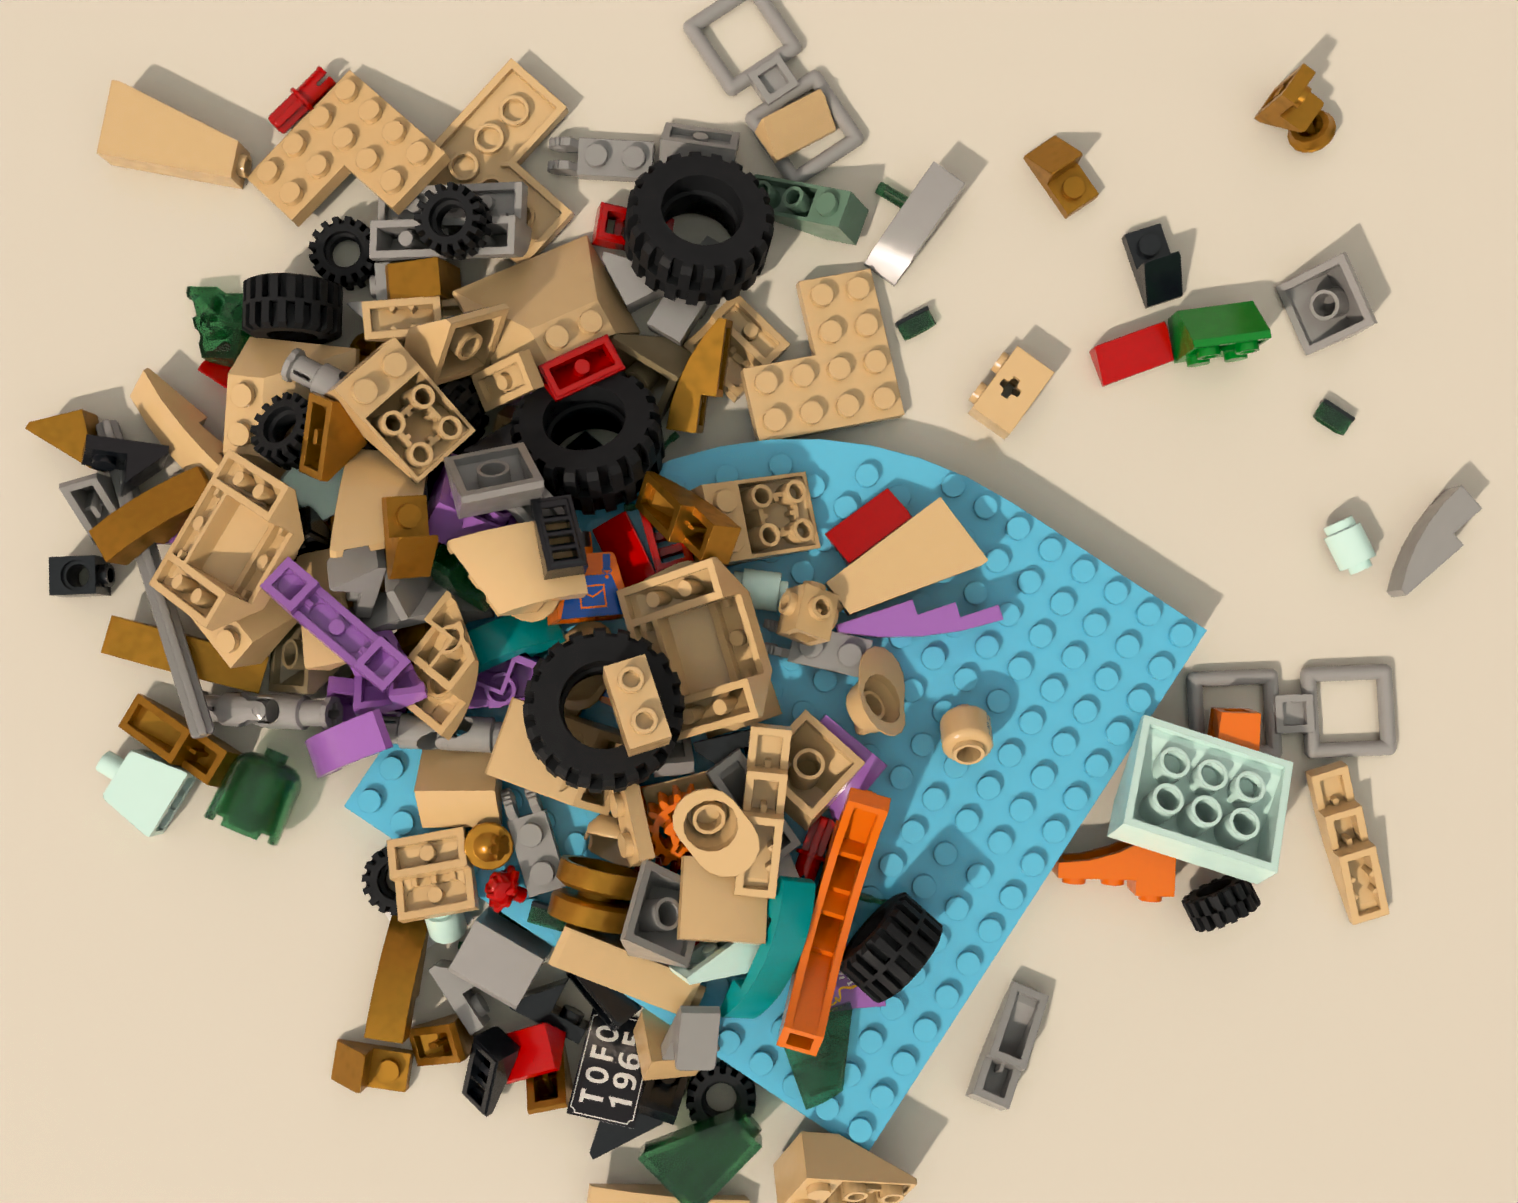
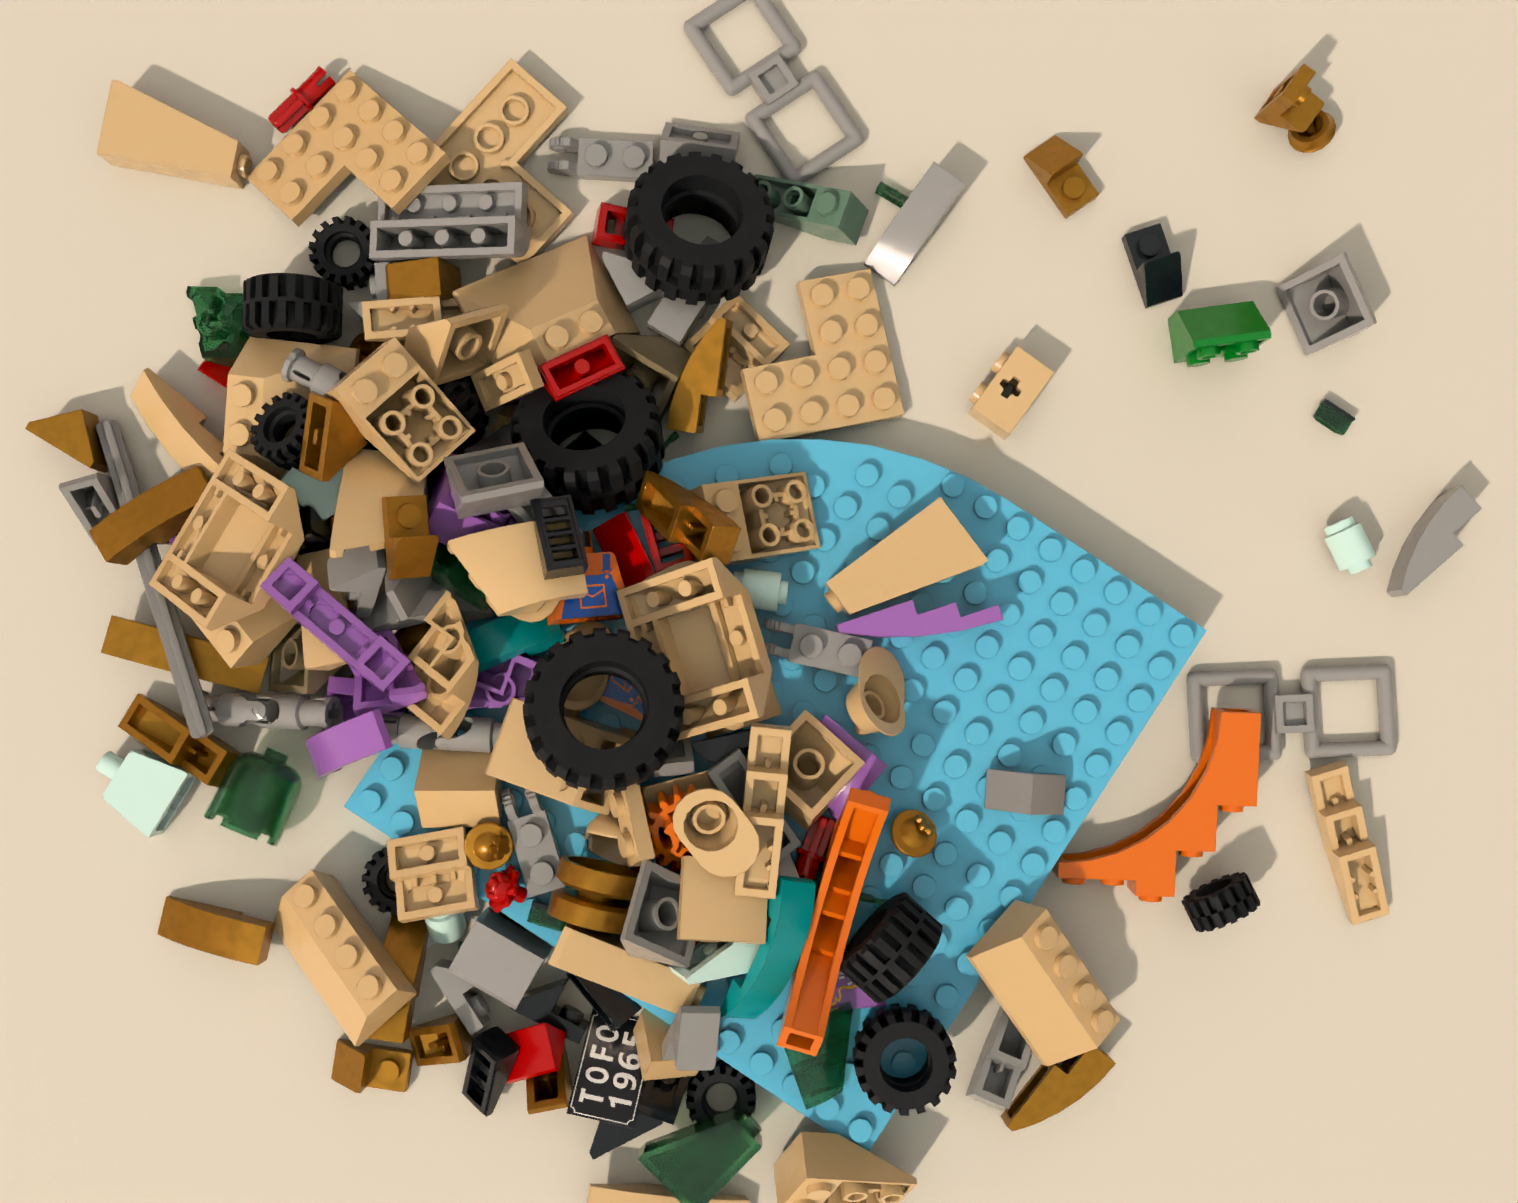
black brick [49,555,115,597] -> none
black slope [81,434,169,497] -> none
black tyre [414,182,492,260] -> none
tan brick [602,654,672,757] -> none
tan slope [755,89,836,163] -> none
tan brick [776,581,840,646] -> none
red slope [825,488,912,565] -> none
clear green piece [895,306,936,341] -> none
tan head [940,704,993,765] -> none
red slope [1089,321,1174,387] -> none
light aqua slope [1107,715,1293,884] -> none
none -> pearl gold slope [157,896,275,965]
none -> tan slope [274,869,417,1047]
none -> black tyre [852,1003,957,1116]
none -> pearl gold hat [890,809,937,858]
none -> tan slope [966,899,1121,1067]
none -> light grey slope [984,769,1066,815]
none -> pearl gold slope [1001,1047,1116,1132]

